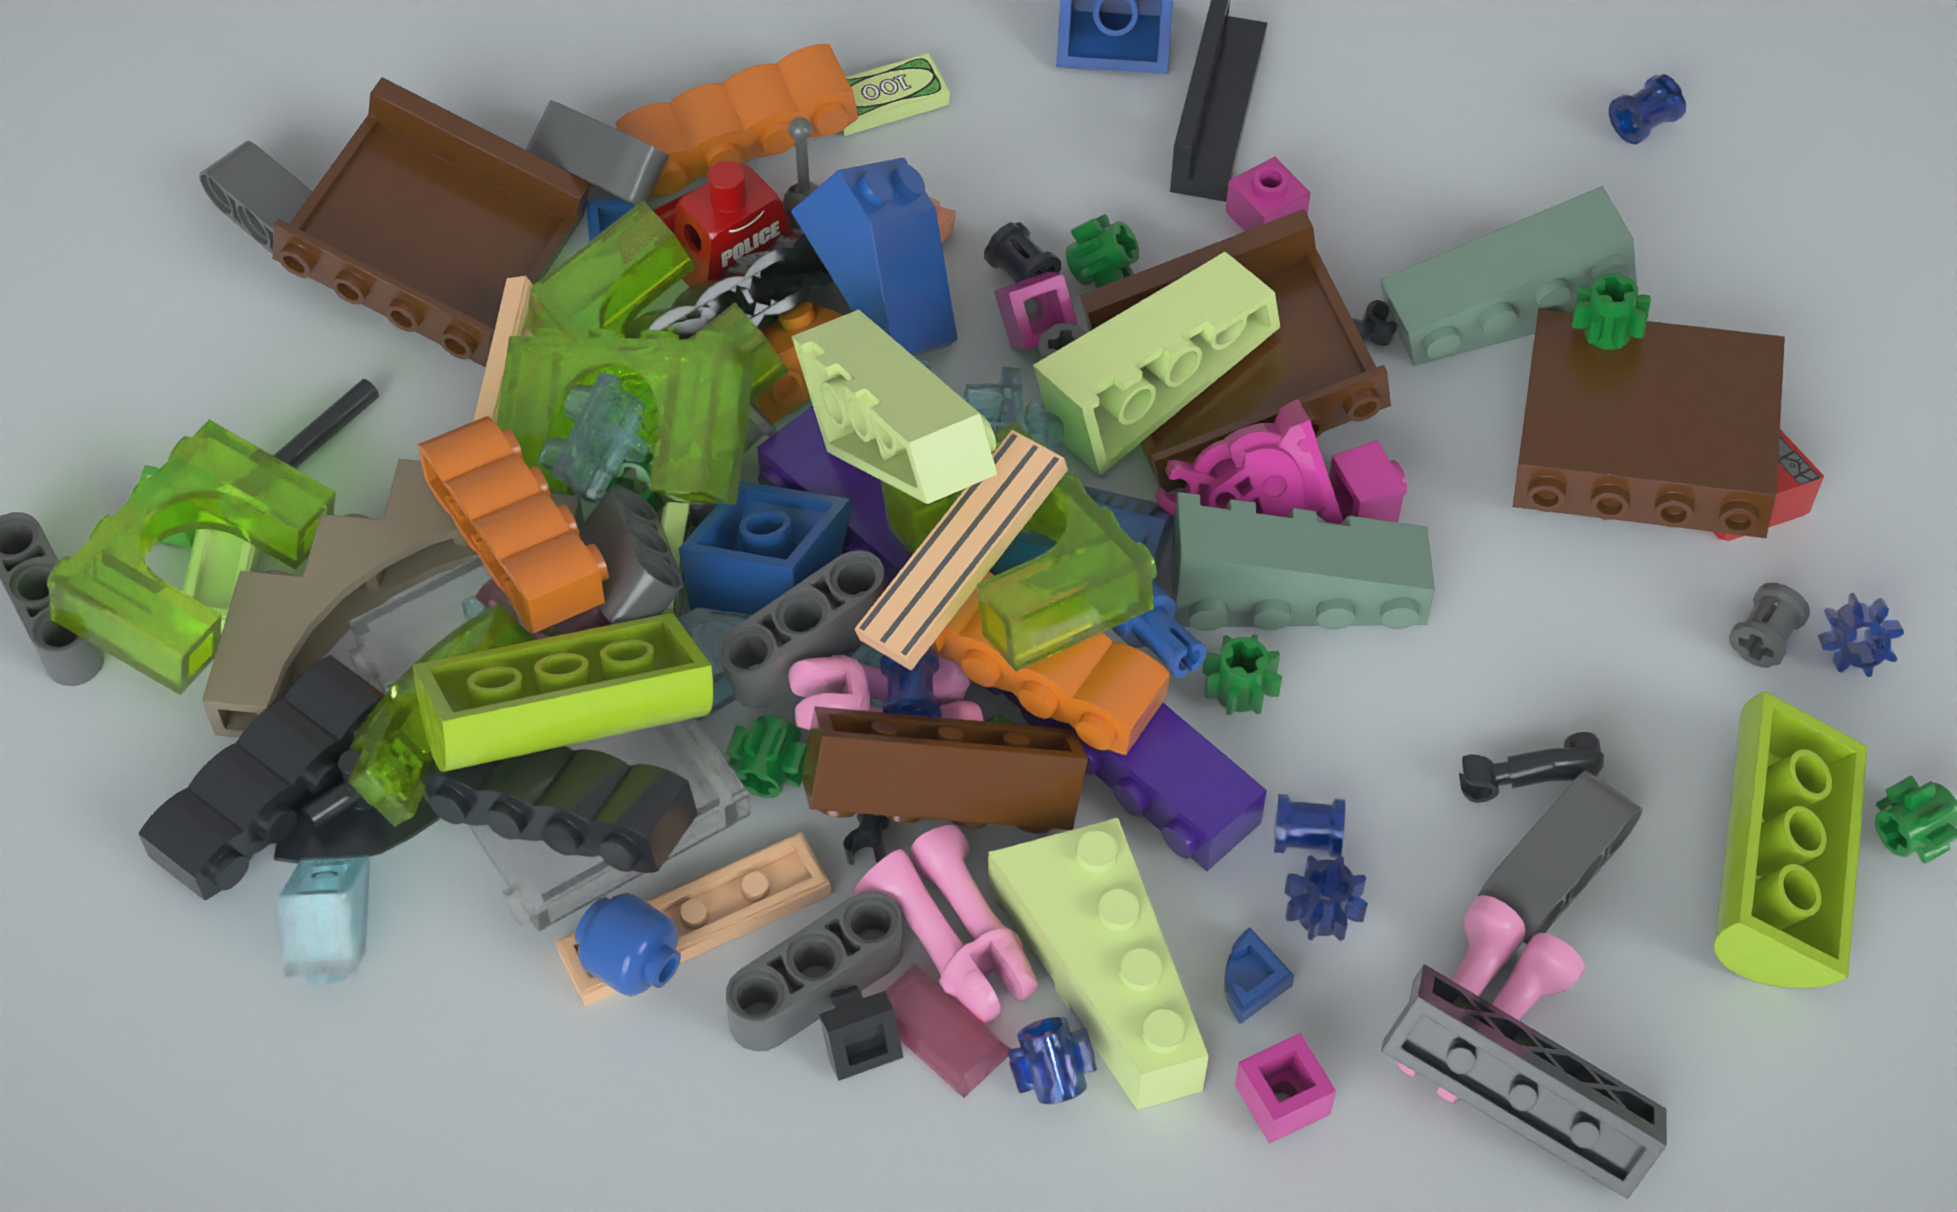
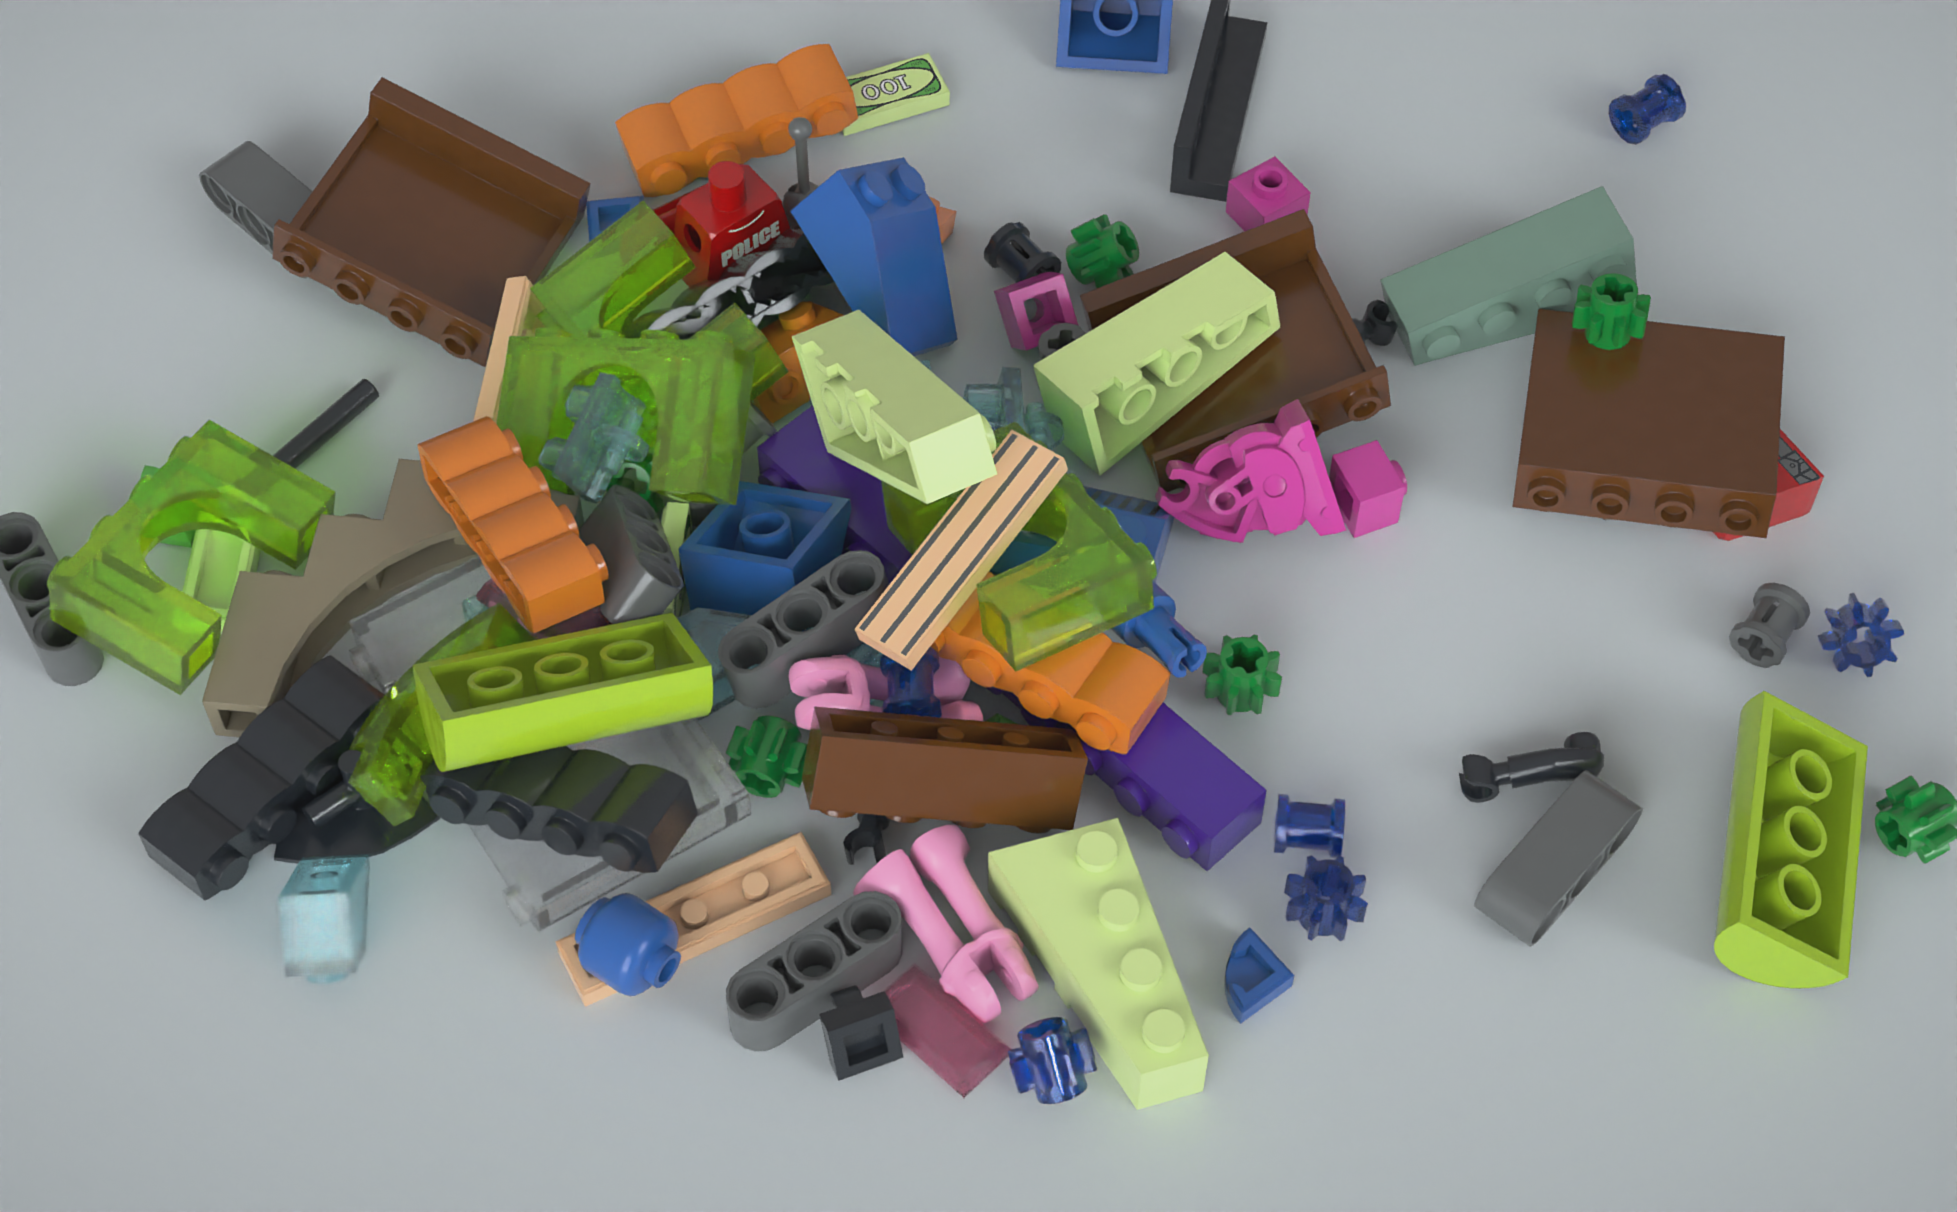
dark grey beam [525,100,669,209] -> none
sand green wedge [1170,492,1435,631] -> none
dark pink plate [1235,1033,1336,1144] -> none
fence [1381,964,1667,1199] -> none
bright pink piece [1398,895,1585,1103] -> none

